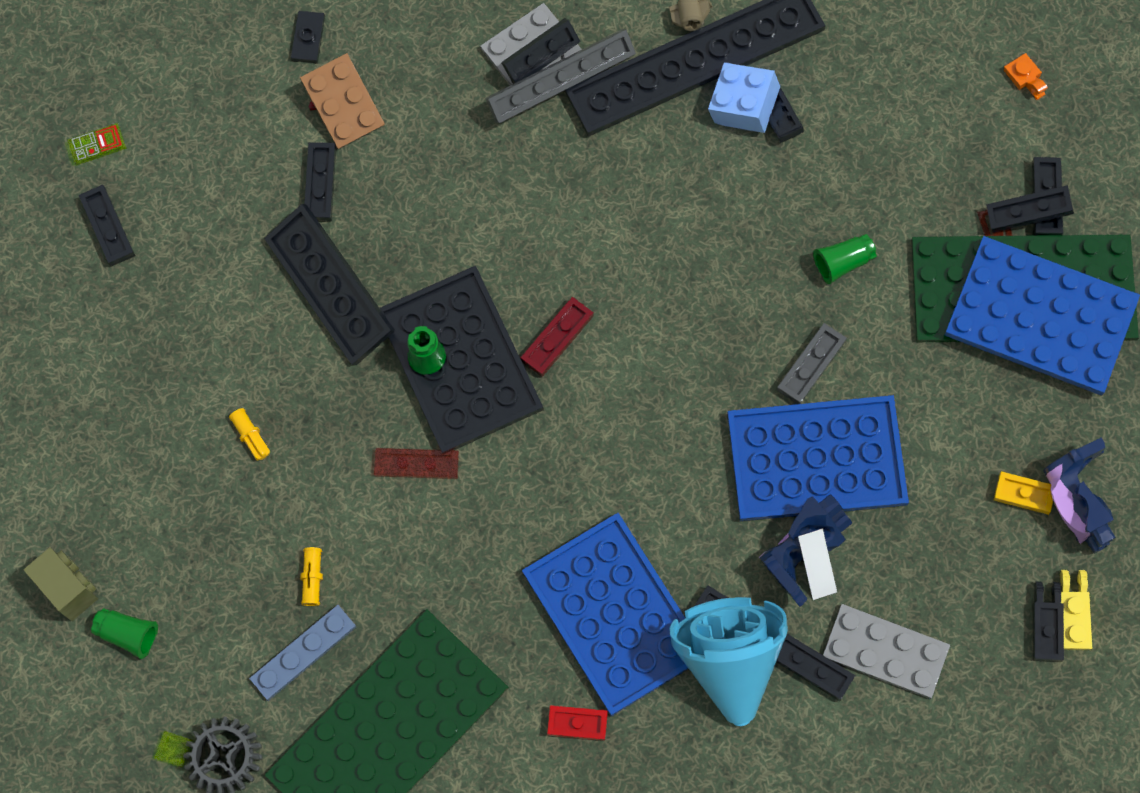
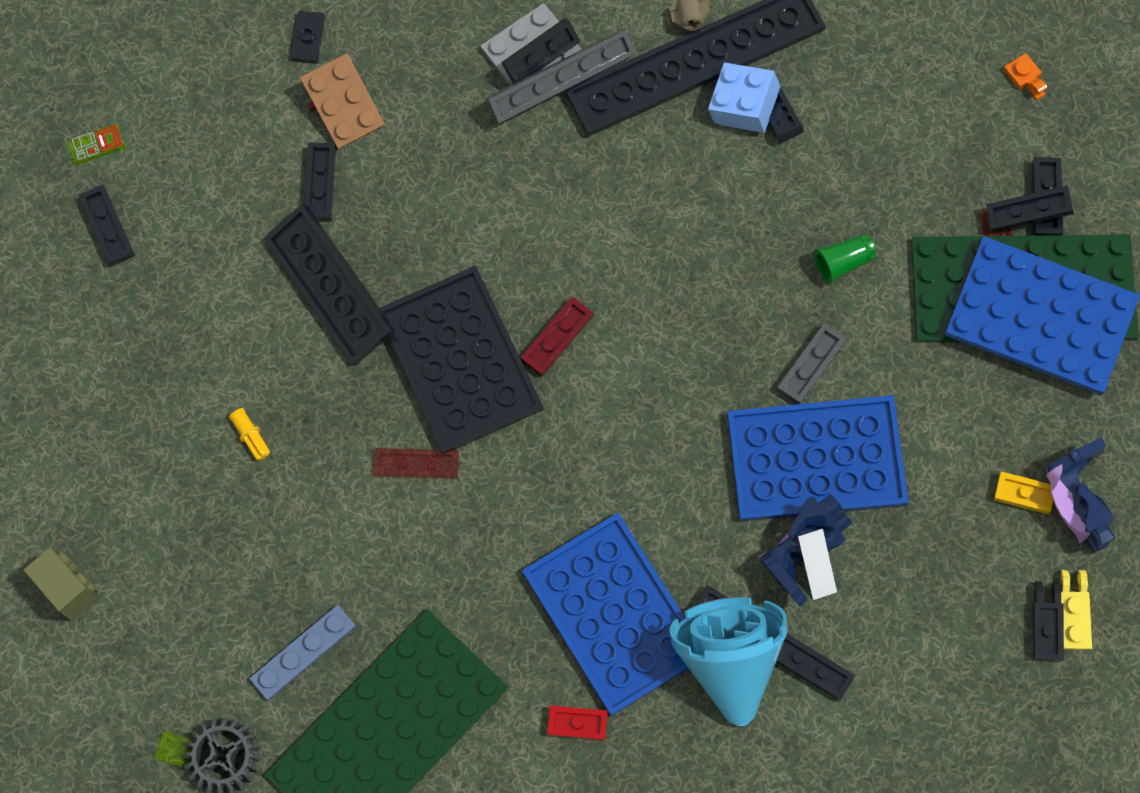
green plant [91,608,158,659] -> none
yellow pin [300,547,323,606] -> none
green plant [407,326,446,374] -> none
light grey plate [823,604,950,699] -> none

